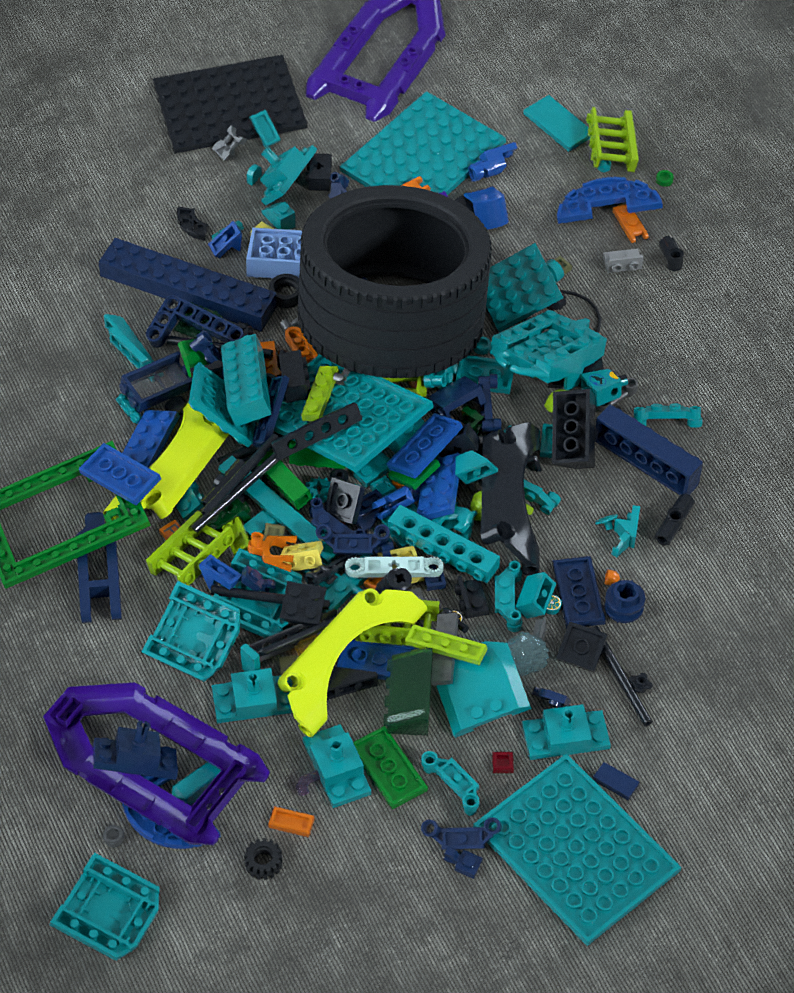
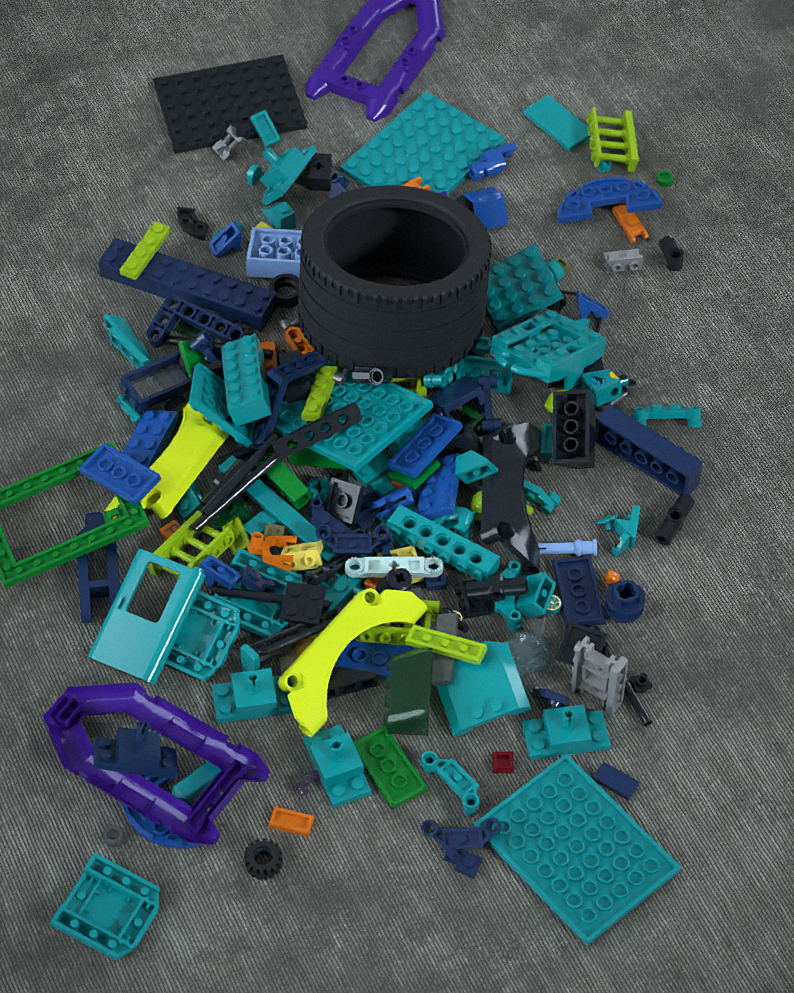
none -> teal piece [87,549,206,686]
none -> lime plate [120,221,171,280]
none -> dark blue tile [267,350,329,385]
none -> black piece [352,367,393,385]
none -> black piece [466,575,528,601]
none -> light blue pin [538,539,597,557]
none -> light grey fence [570,636,629,716]
none -> blue slope [575,290,610,319]

